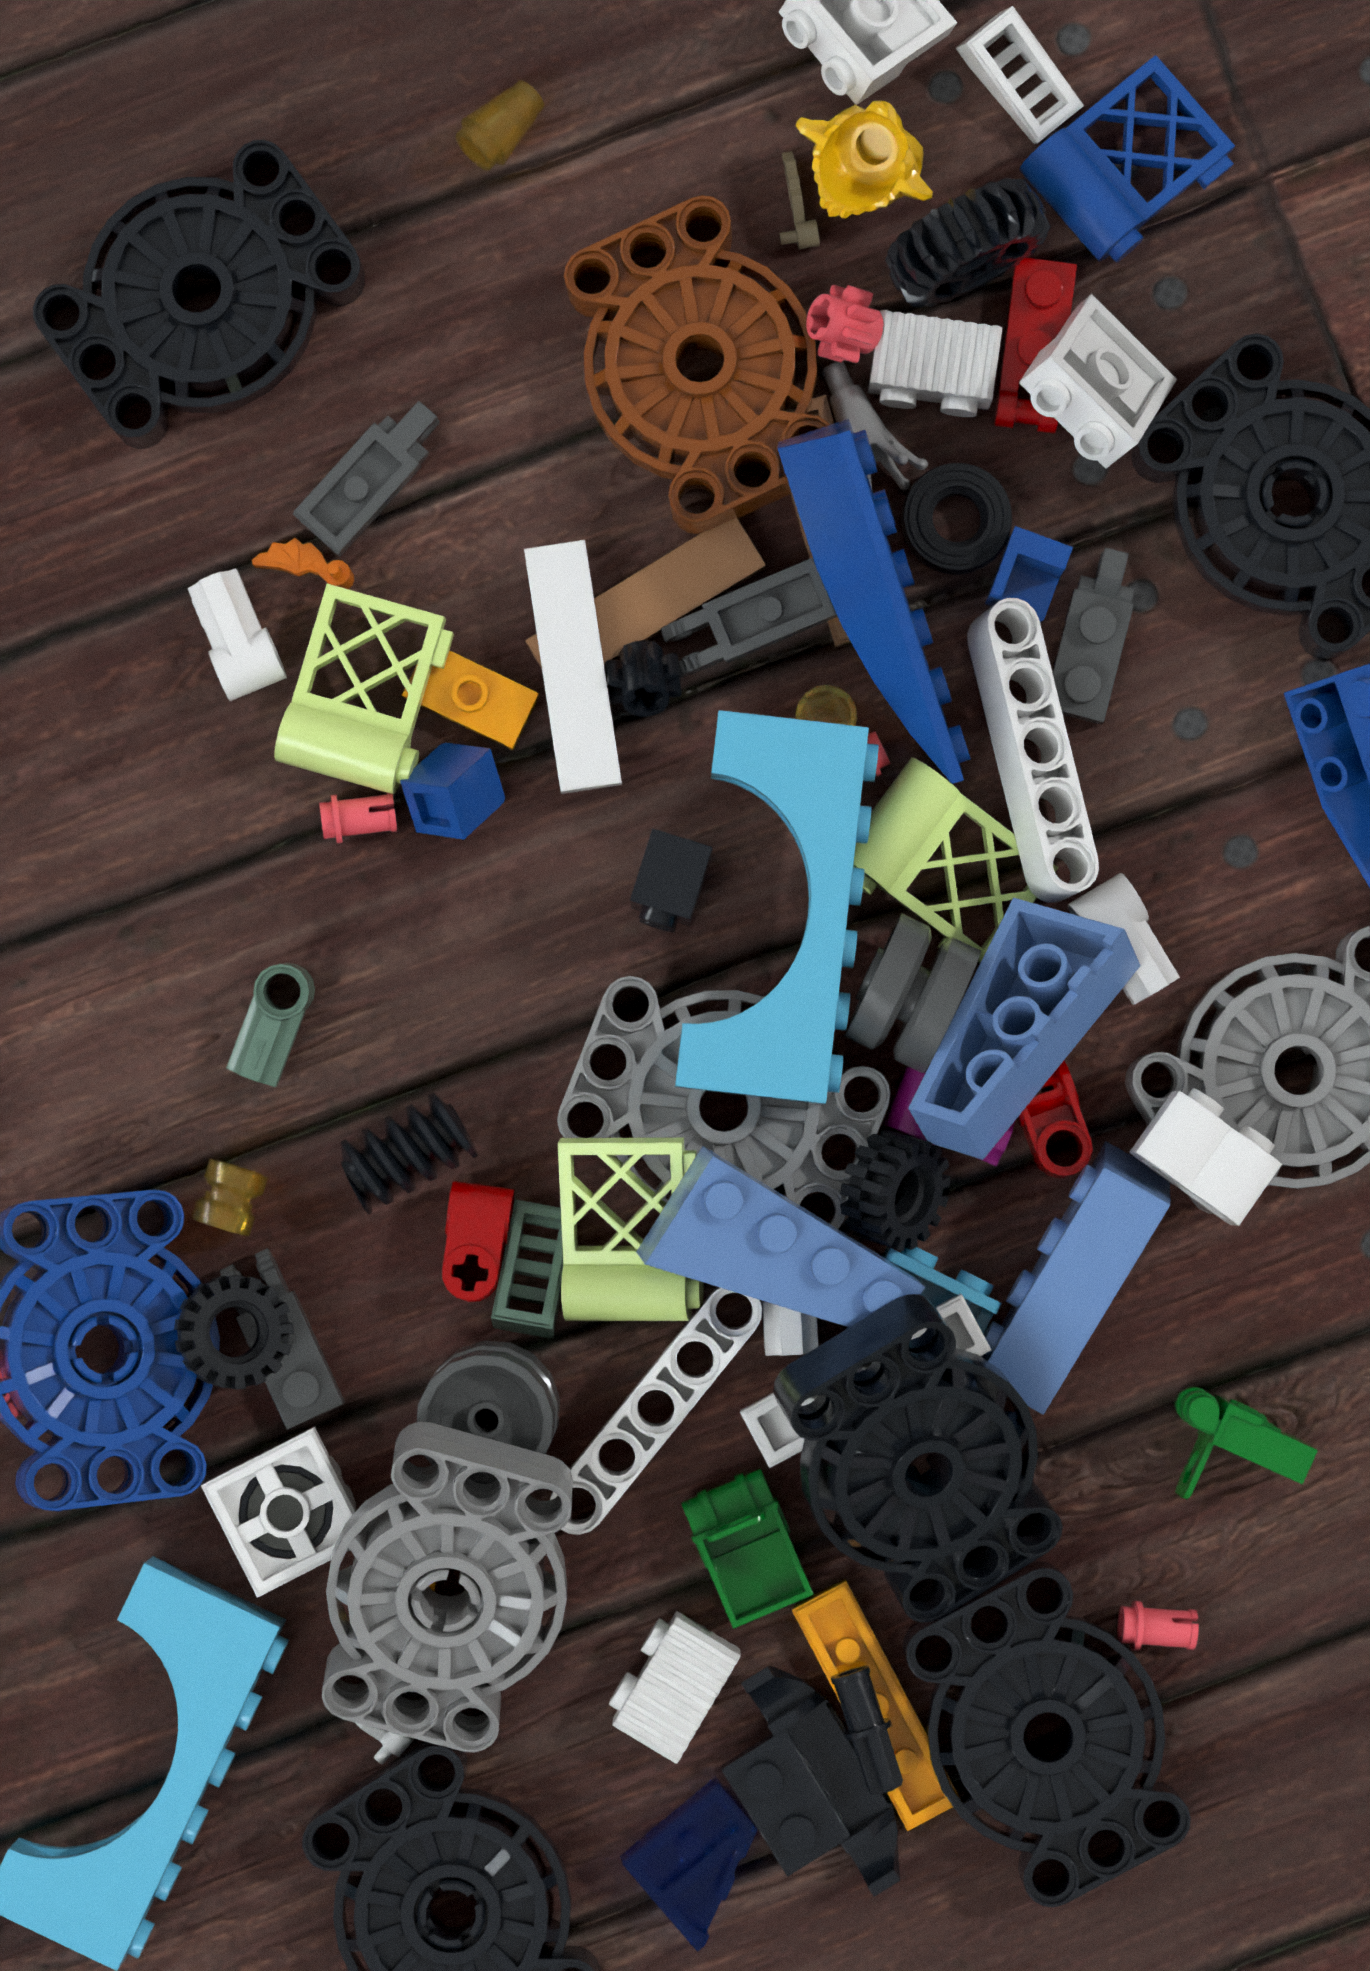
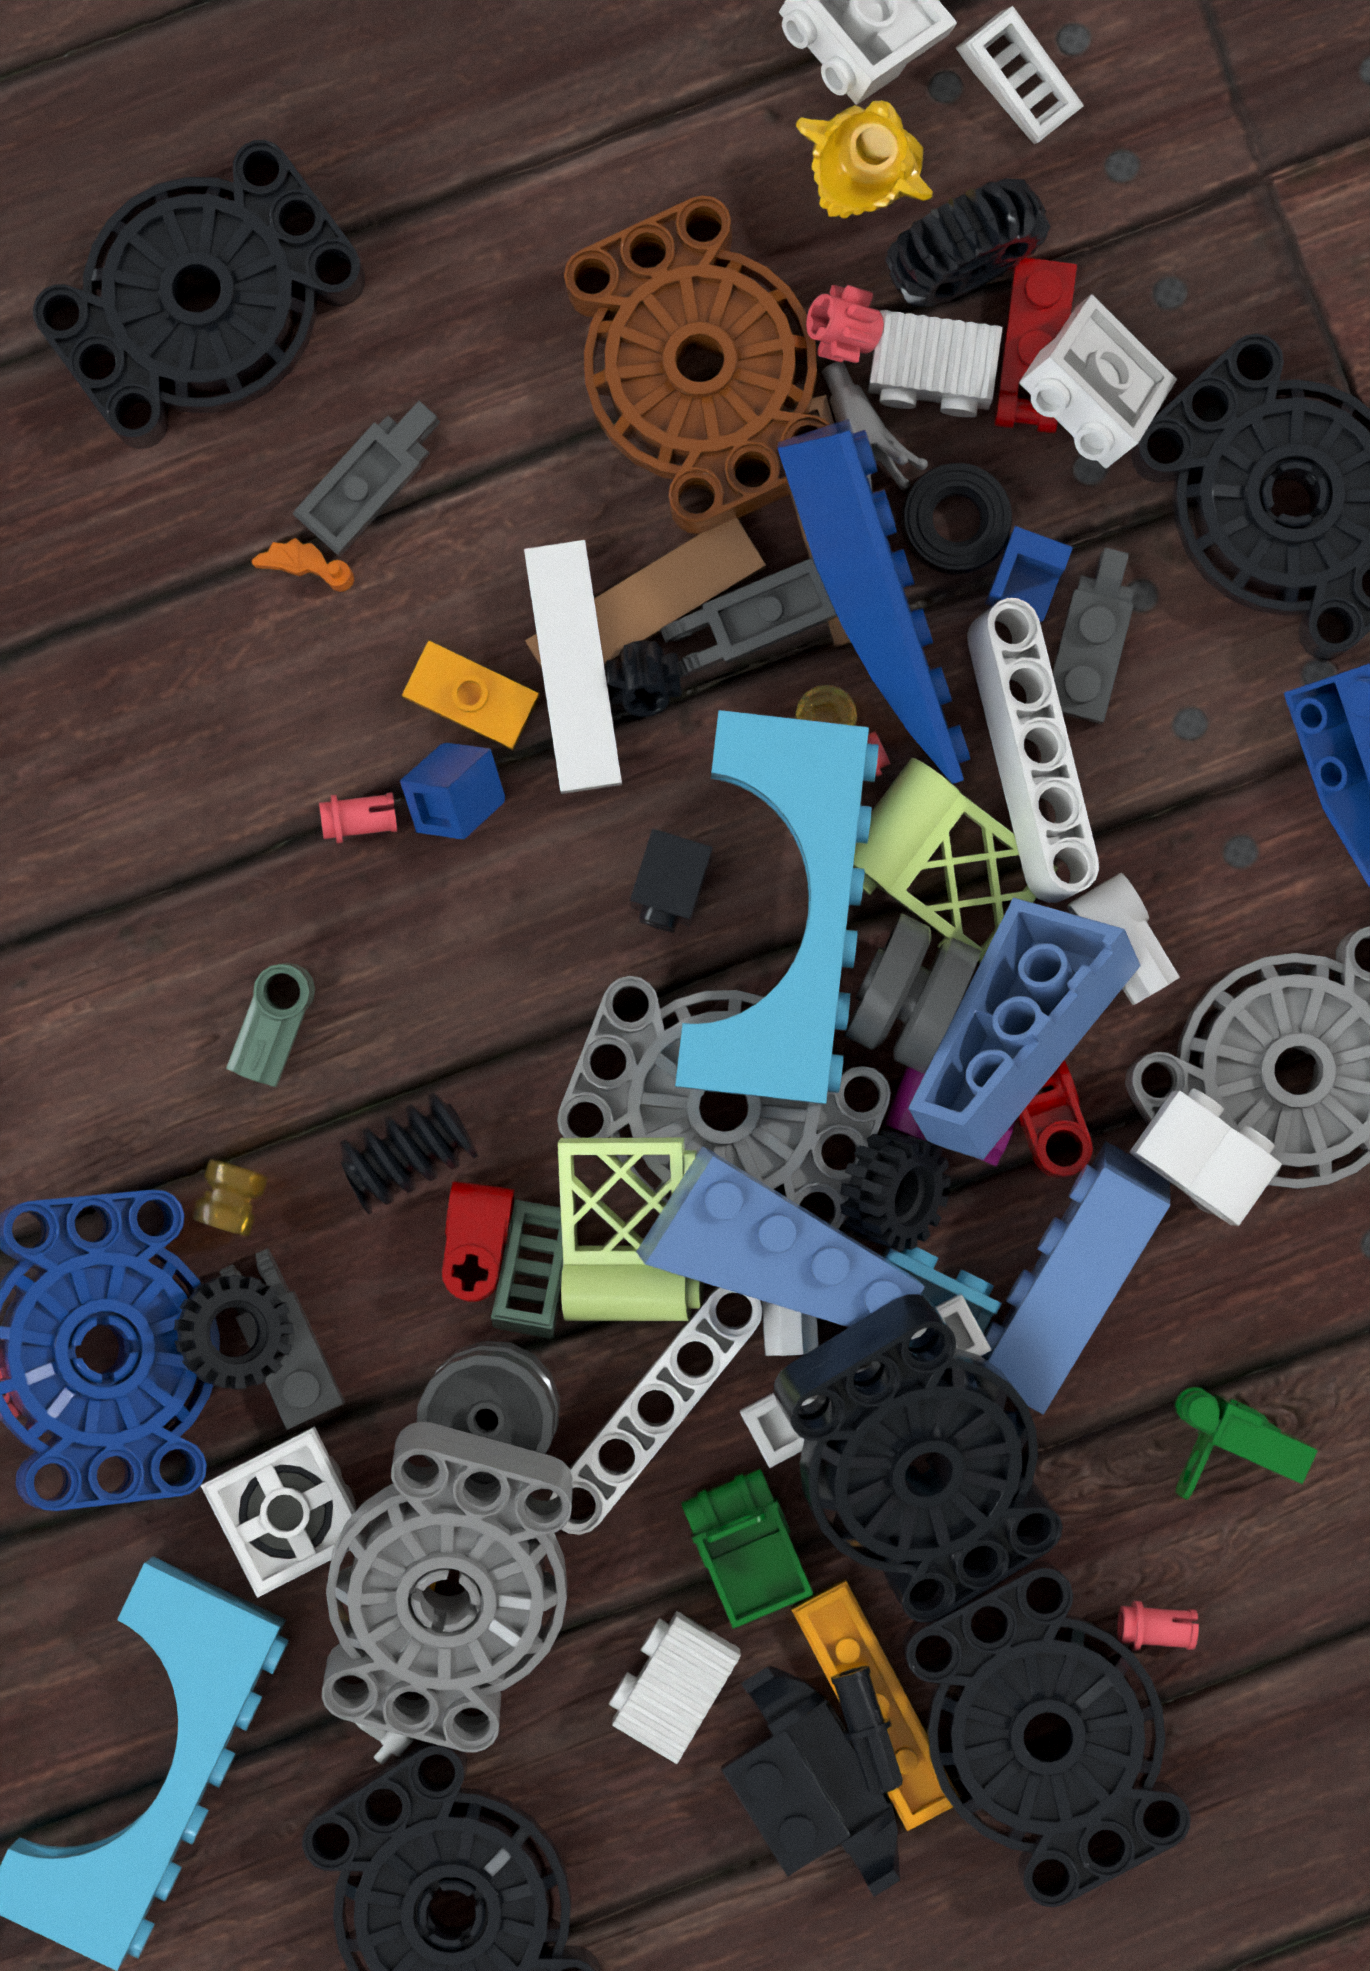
white piece [188,568,287,701] -> none
yellowish green piece [274,584,454,794] -> none
clear yellow cone [455,80,545,171] -> none
clear blue wing [620,1776,758,1952] -> none
dark tan piece [779,151,820,250] -> none
blue piece [1019,55,1235,263] -> none

